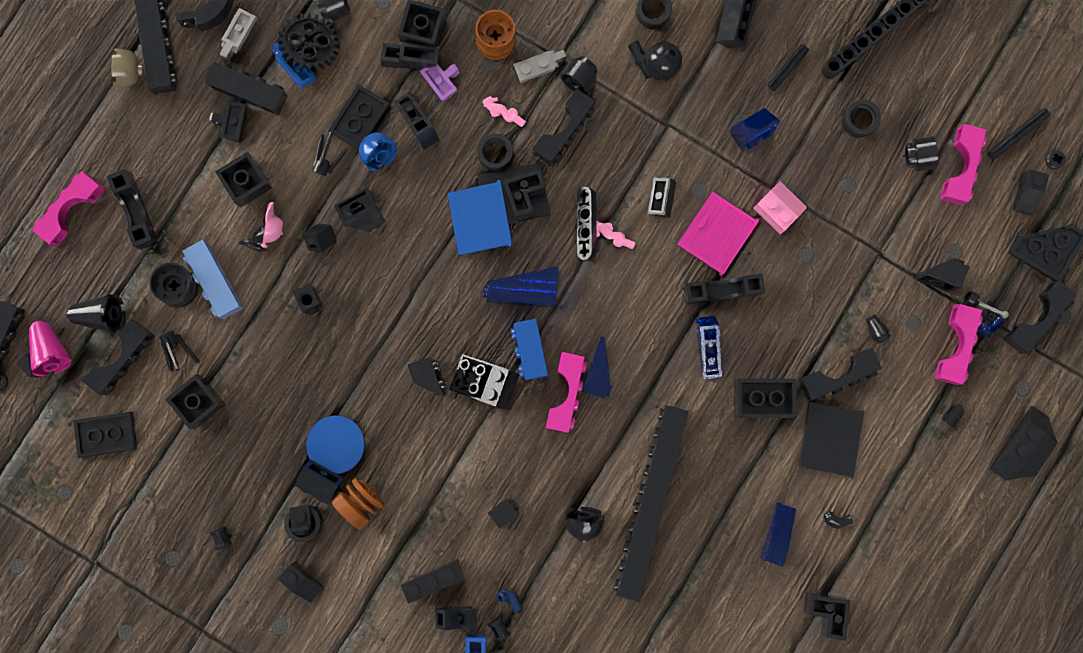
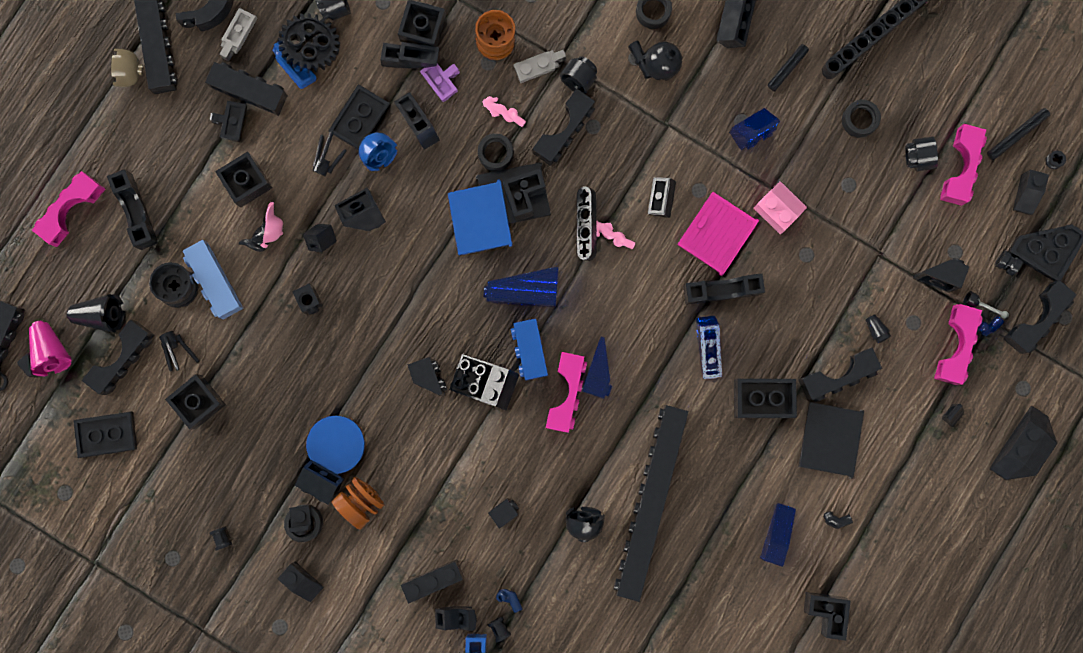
none -> black wheel [994,250,1023,276]

